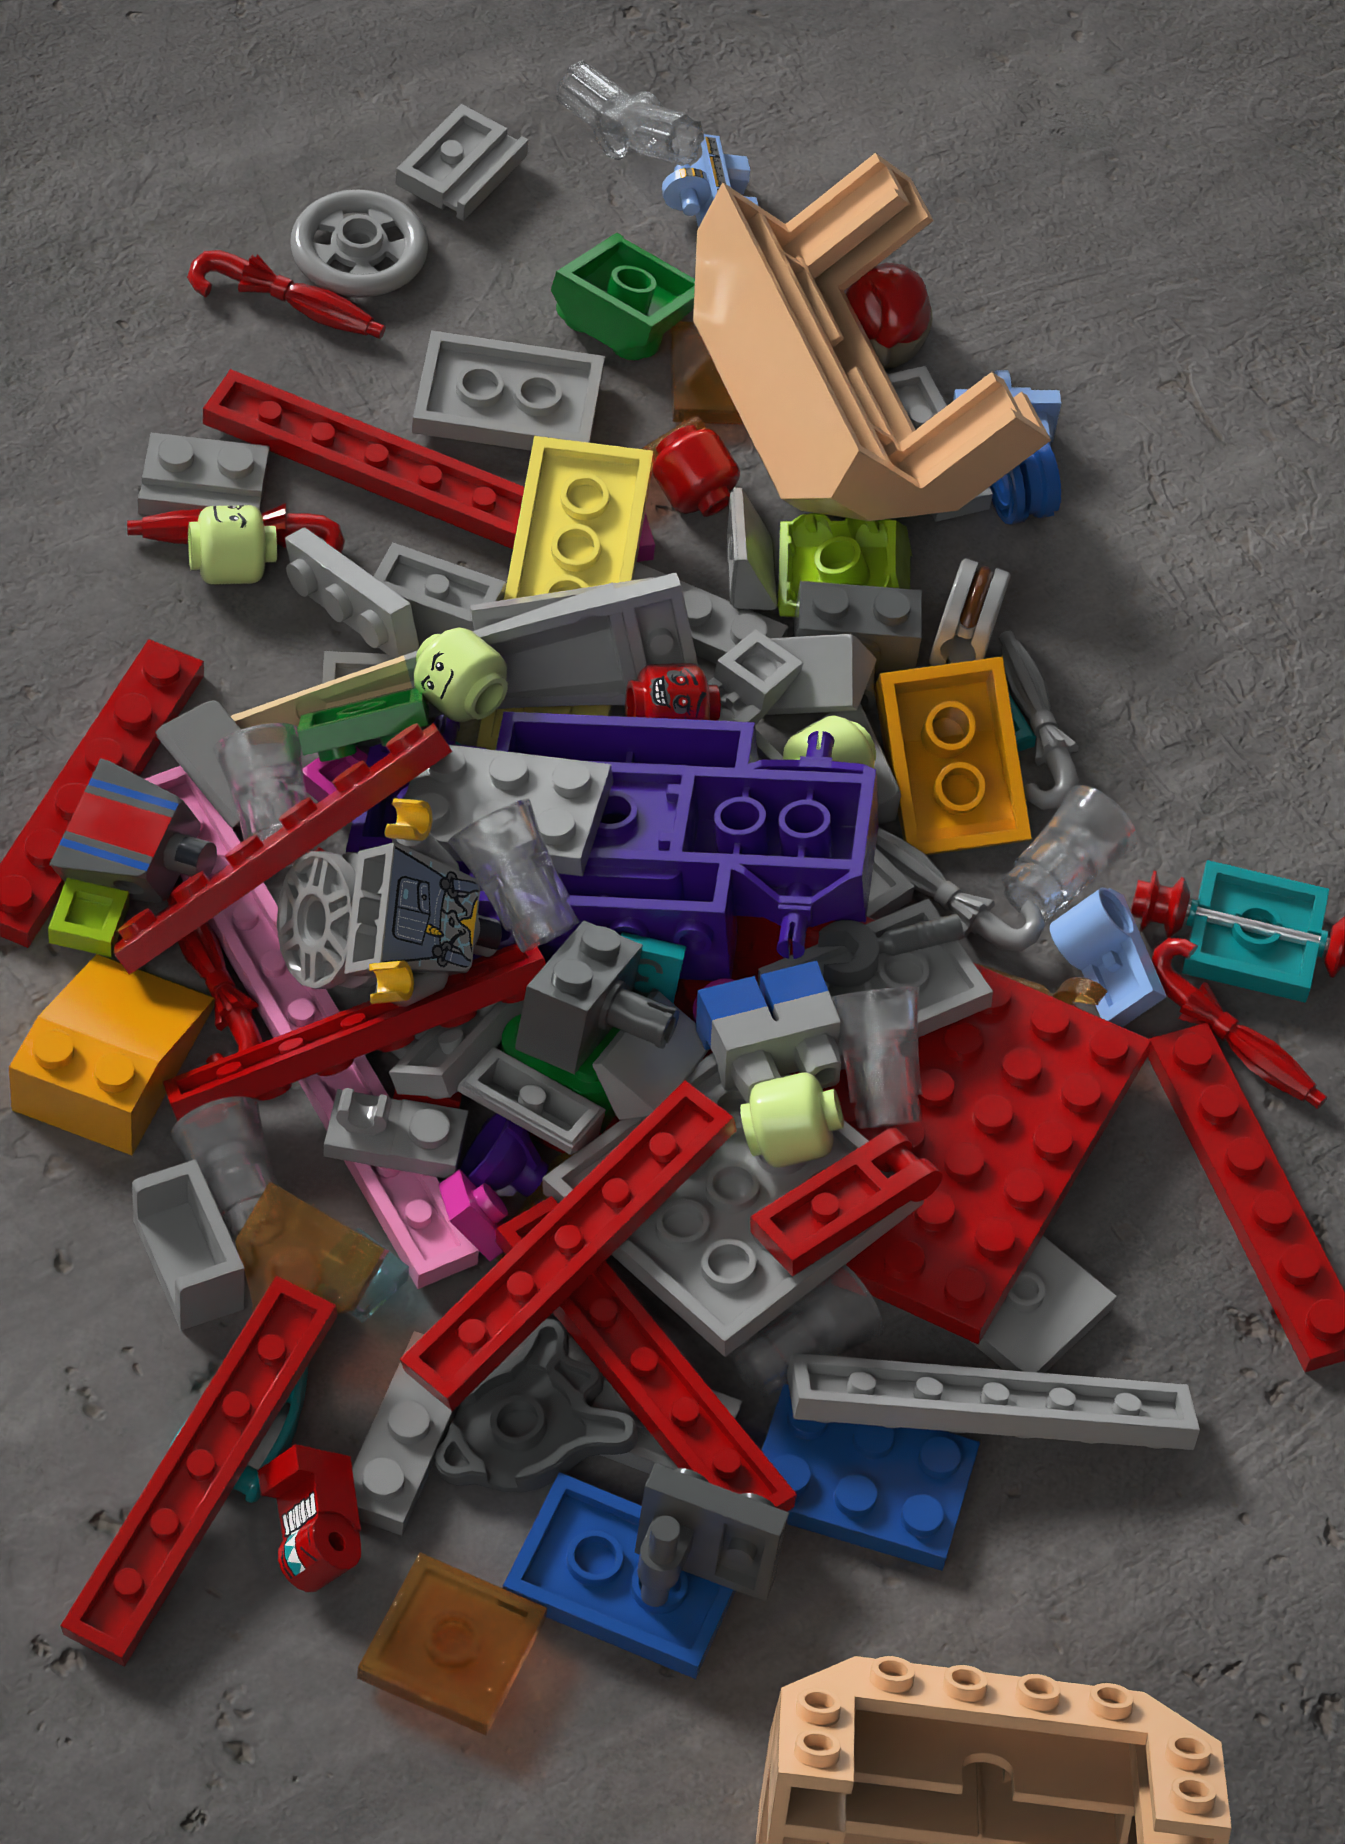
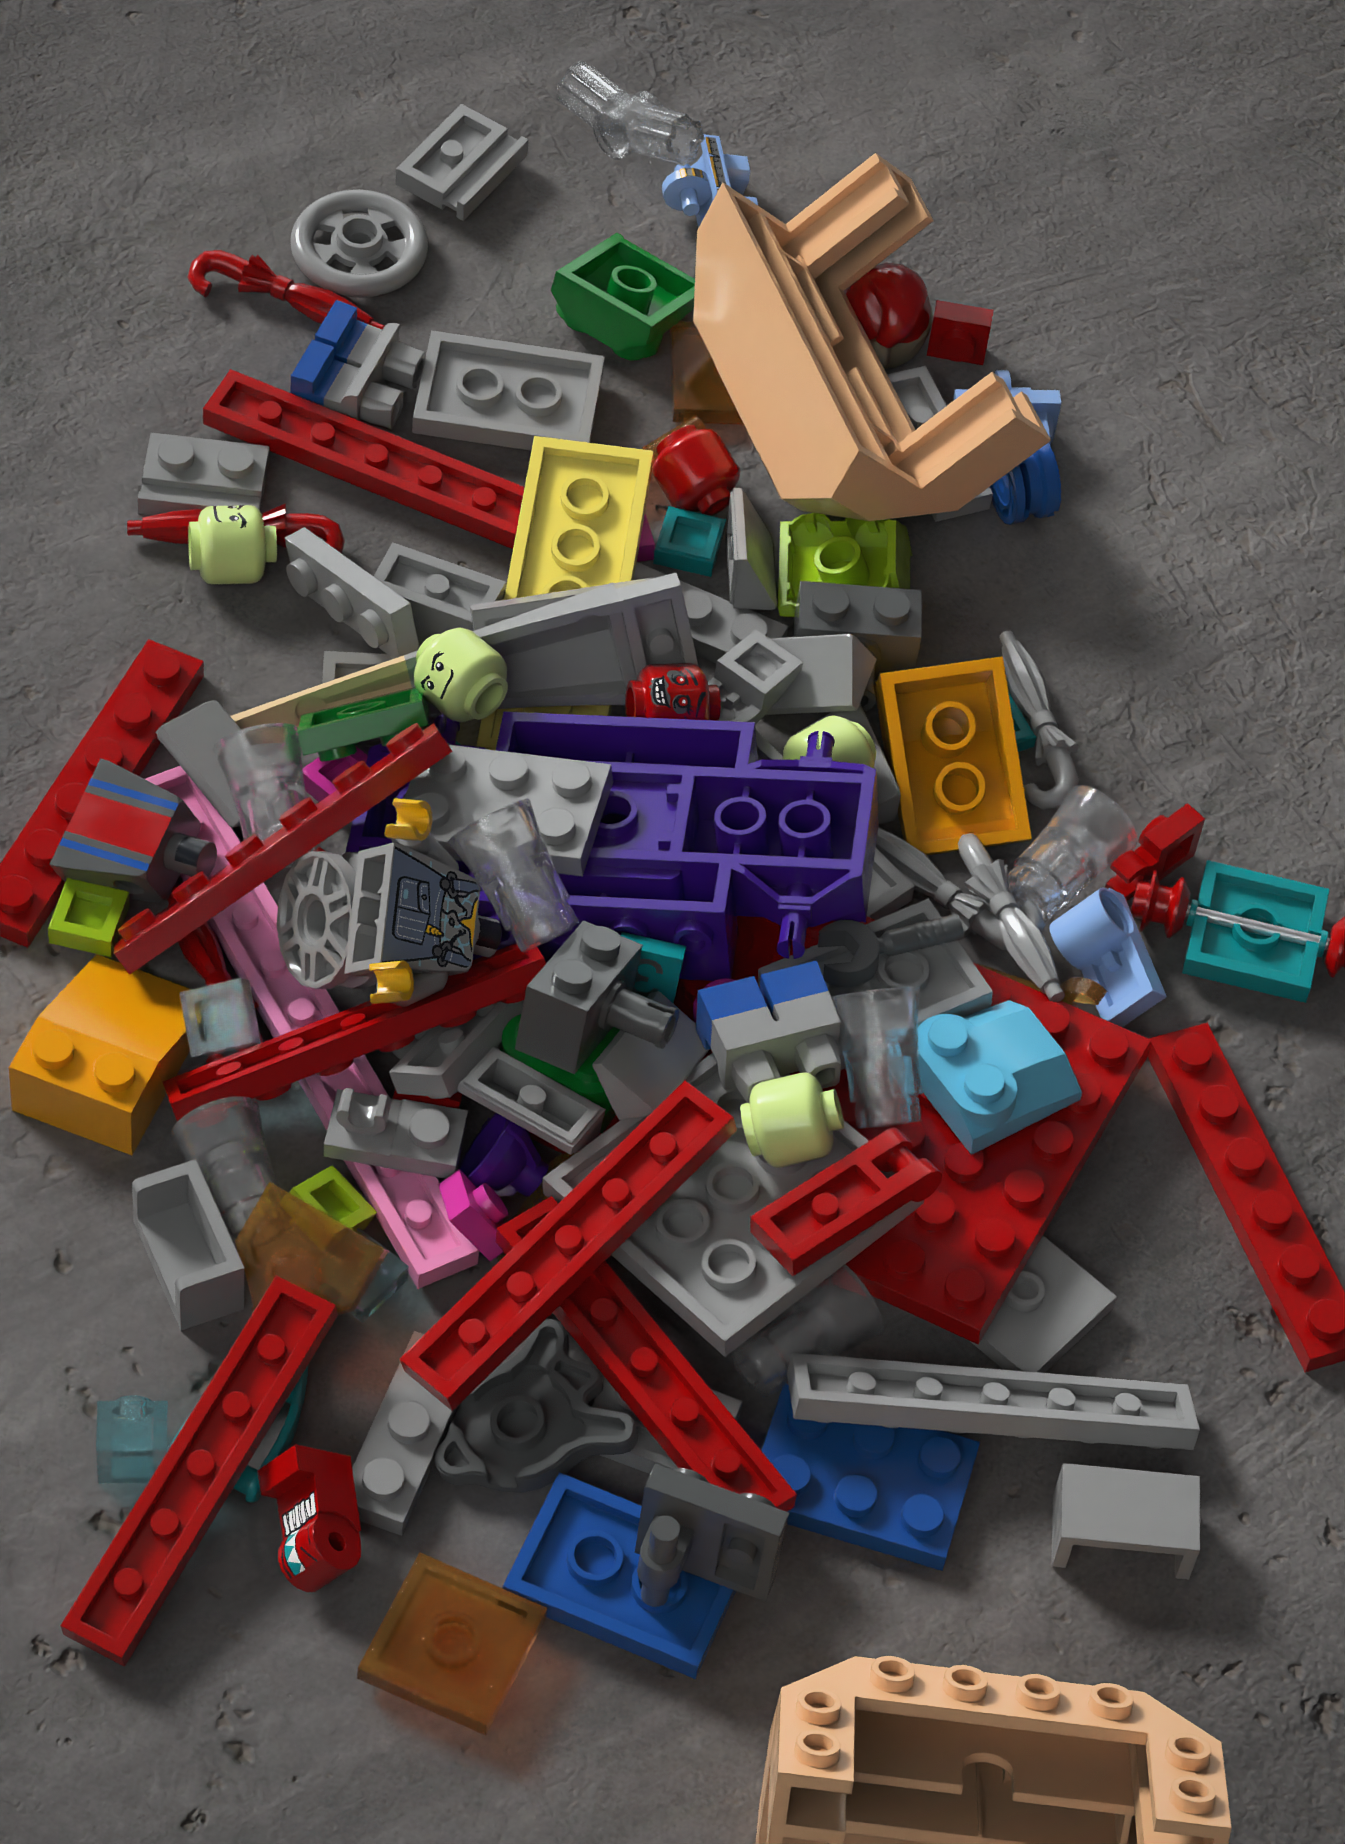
light grey head [929,558,1011,666] -> none
red piece [1151,938,1327,1109] -> none
none -> clear light blue plate [96,1395,169,1484]
none -> clear light blue plate [179,978,261,1058]
none -> lime plate [280,1165,377,1253]
none -> light grey hips [290,300,425,429]
none -> teal tile [653,506,726,577]
none -> medium azure slope [899,1000,1082,1155]
none -> red plate [927,300,994,365]
none -> light grey piece [958,833,1065,1002]
none -> light grey panel [1051,1463,1200,1580]
none -> red plate [1105,803,1205,901]

